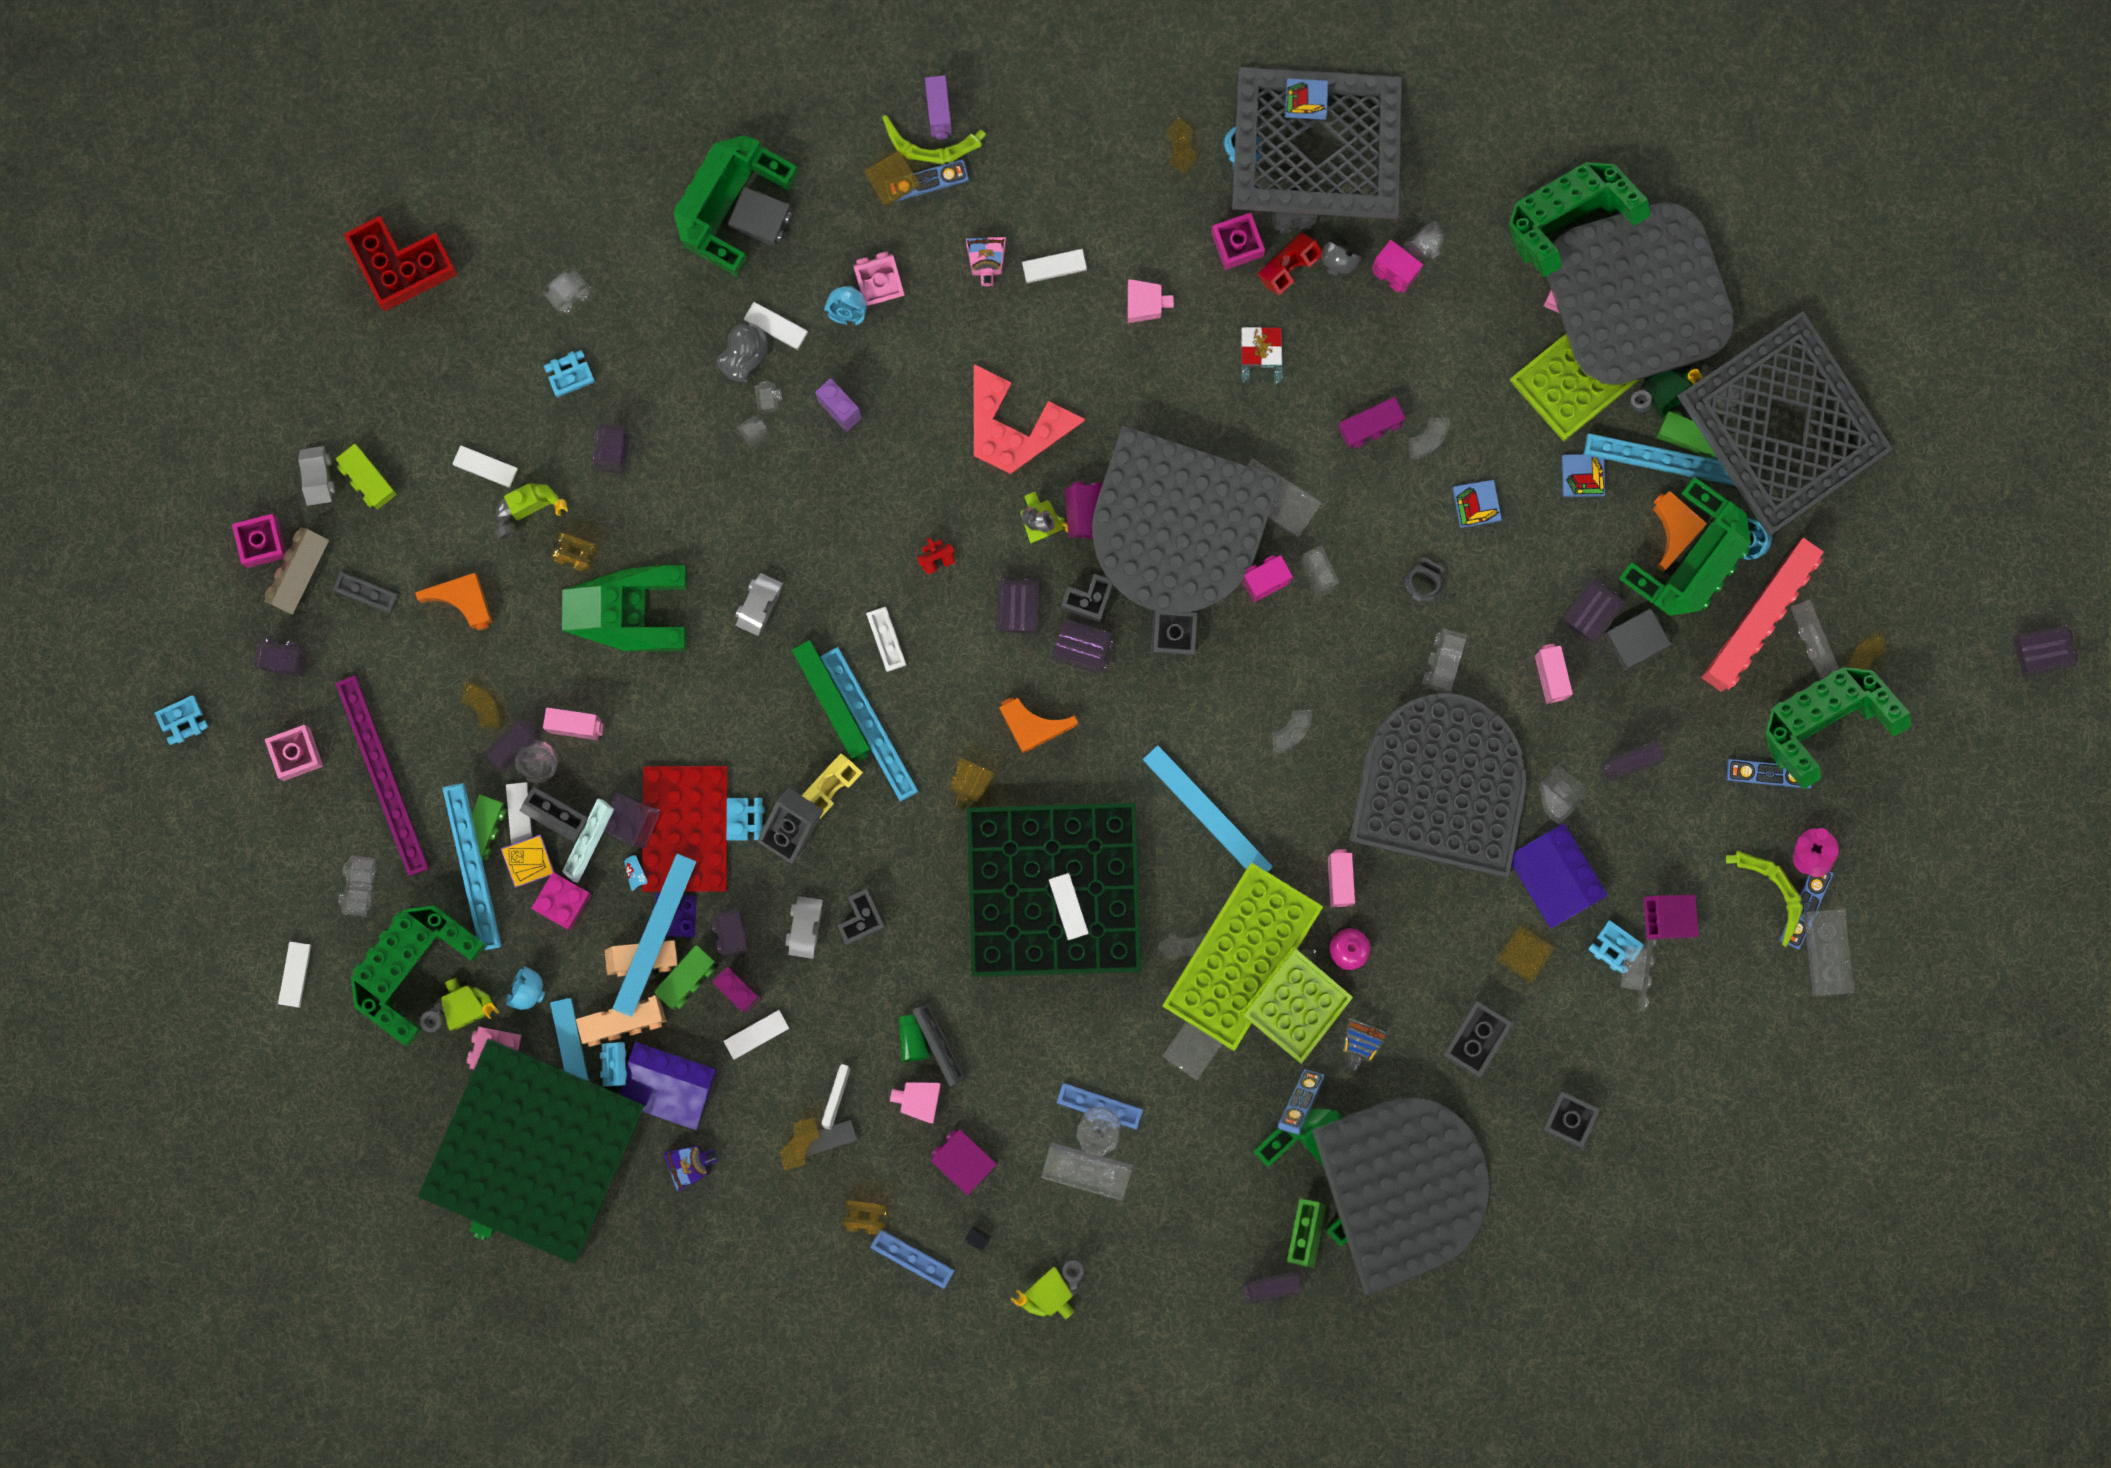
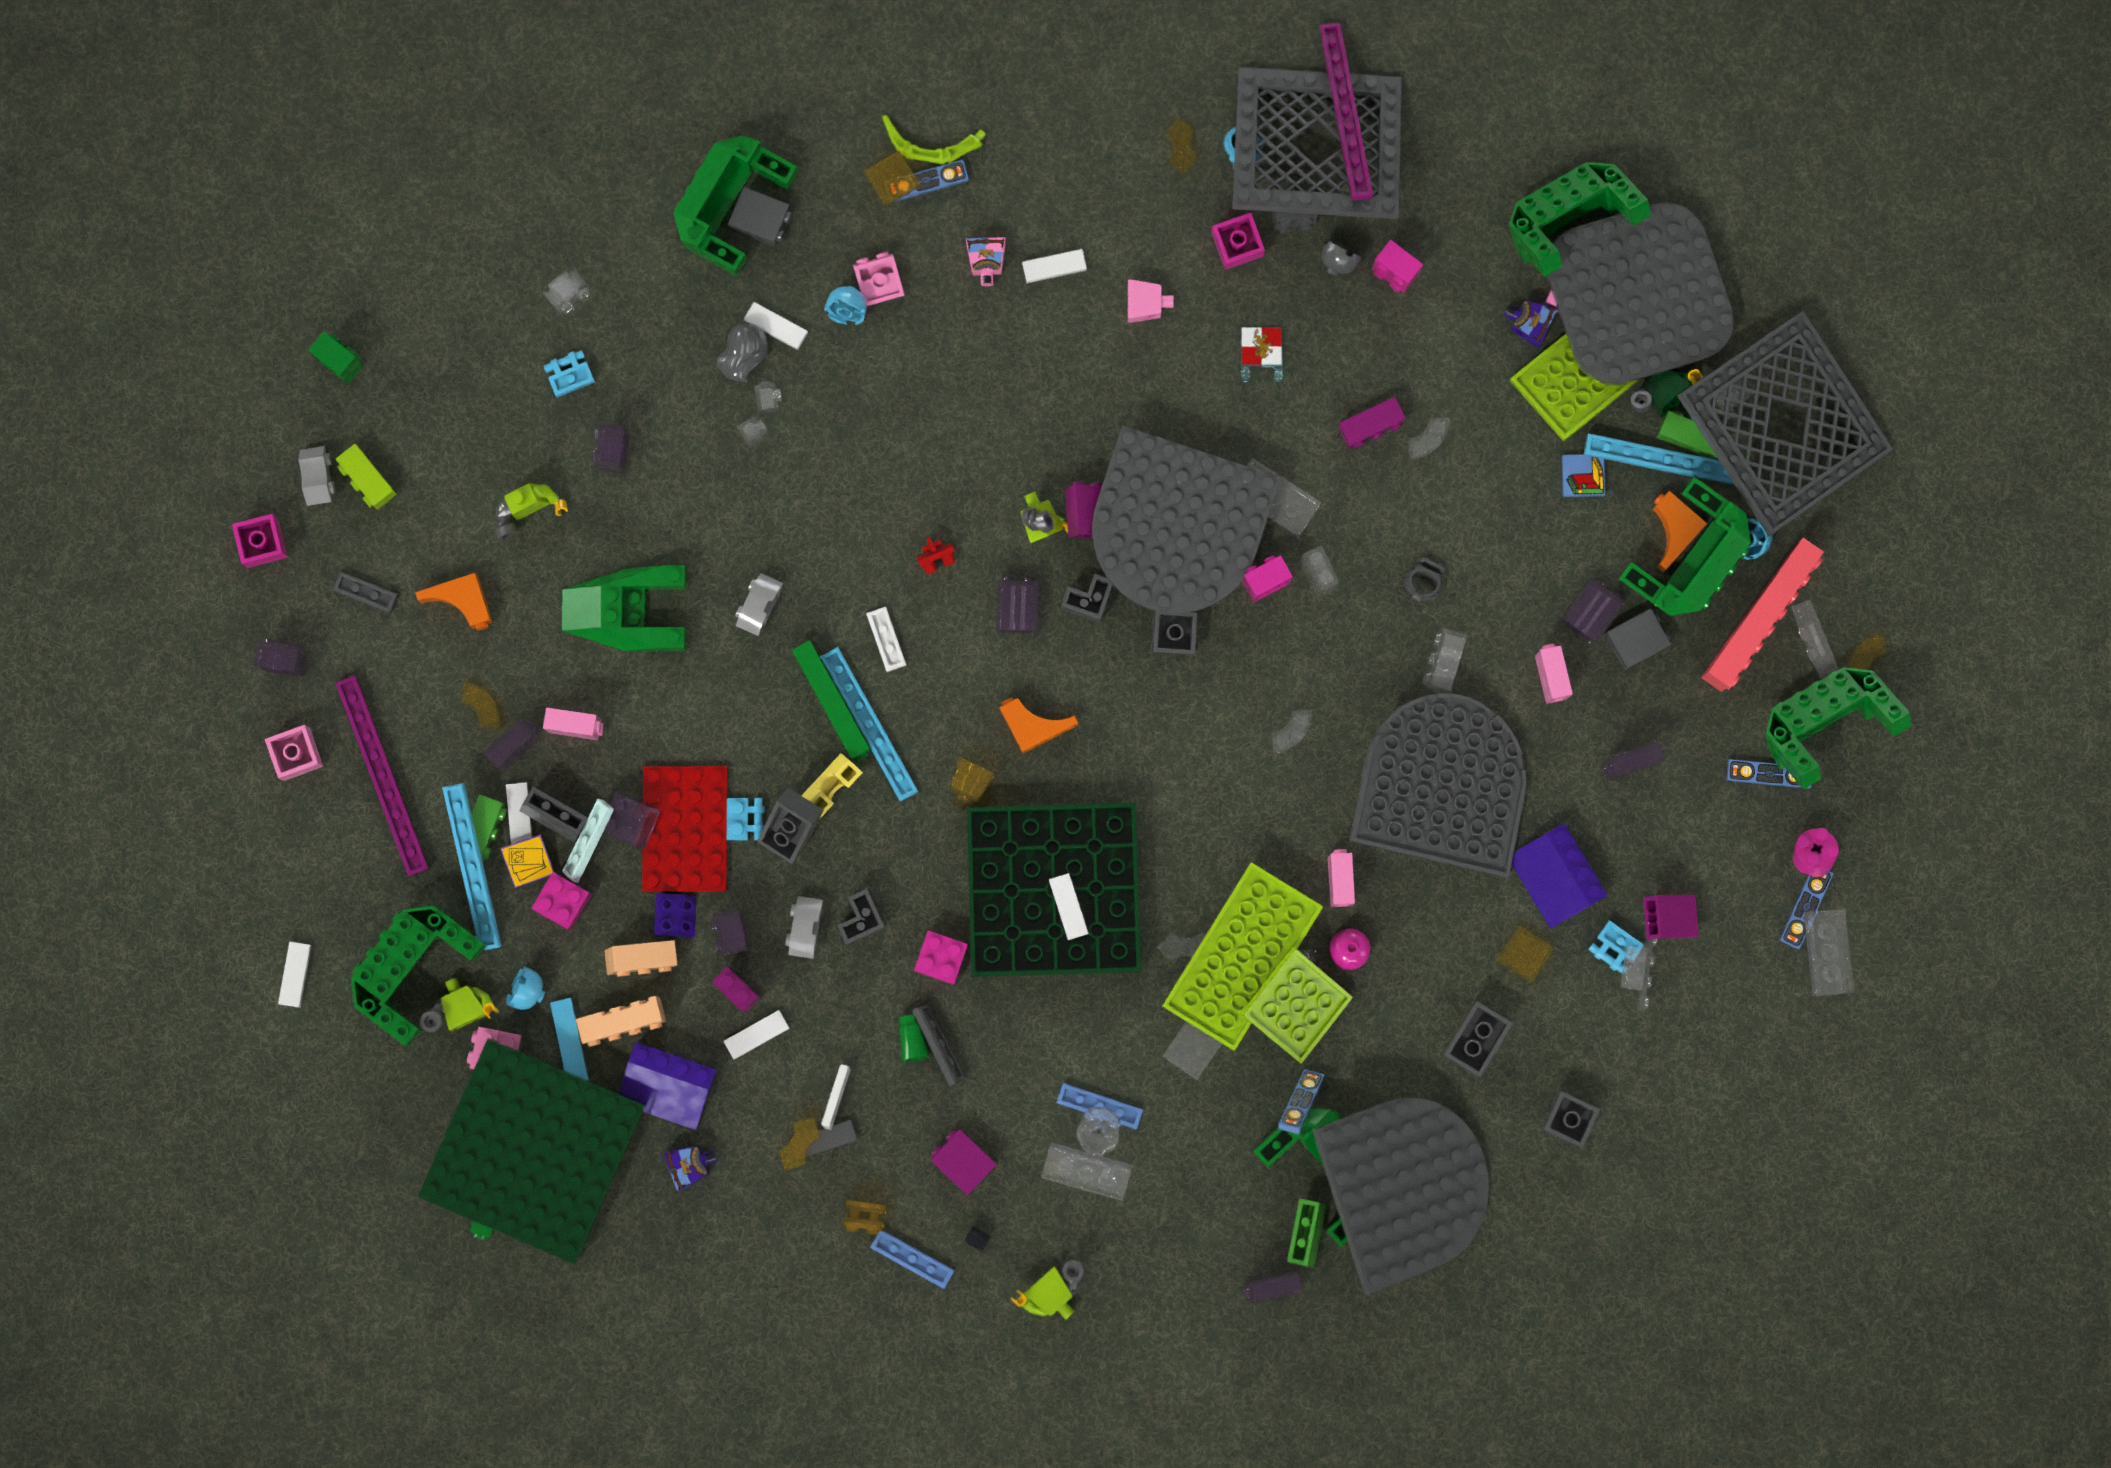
medium azure plate [155,695,209,745] -> none
dark tan brick [264,528,329,615] -> none
clear brick [338,855,376,917] -> none
red brick [343,216,458,312] -> none
white tile [453,445,519,488] -> none
clear cylinder [515,740,559,783] -> none
clear yellow brick [550,532,598,572] -> none
medium azure plate [600,1042,627,1086] -> none
medium azure tile [612,854,696,1017] -> none
medium azure sticker [624,855,647,891] -> none
bright green brick [654,945,716,1010] -> none
medium lavender brick [815,378,862,432] -> none
bright pink torso [890,1083,941,1124] -> none
medium lavender brick [925,75,952,139] -> none
coral wing [974,365,1085,474] -> none
clear purple brick [1052,619,1115,675] -> none
medium azure tile [1143,746,1273,872] -> none
red arch [1257,233,1322,295] -> none
tile [1285,79,1328,119] -> none
torso [1342,1018,1388,1071] -> none
clear cylinder [1403,220,1445,260] -> none
tile [1452,480,1502,528] -> none
clear slope [1540,764,1588,825] -> none
lime animal [1726,850,1803,947] -> none
clear purple brick [2013,625,2078,678] -> none
none -> green brick [308,332,364,384]
none -> dark pink brick [914,931,968,985]
none -> magenta plate [1319,23,1373,201]
none -> torso [1504,300,1557,348]

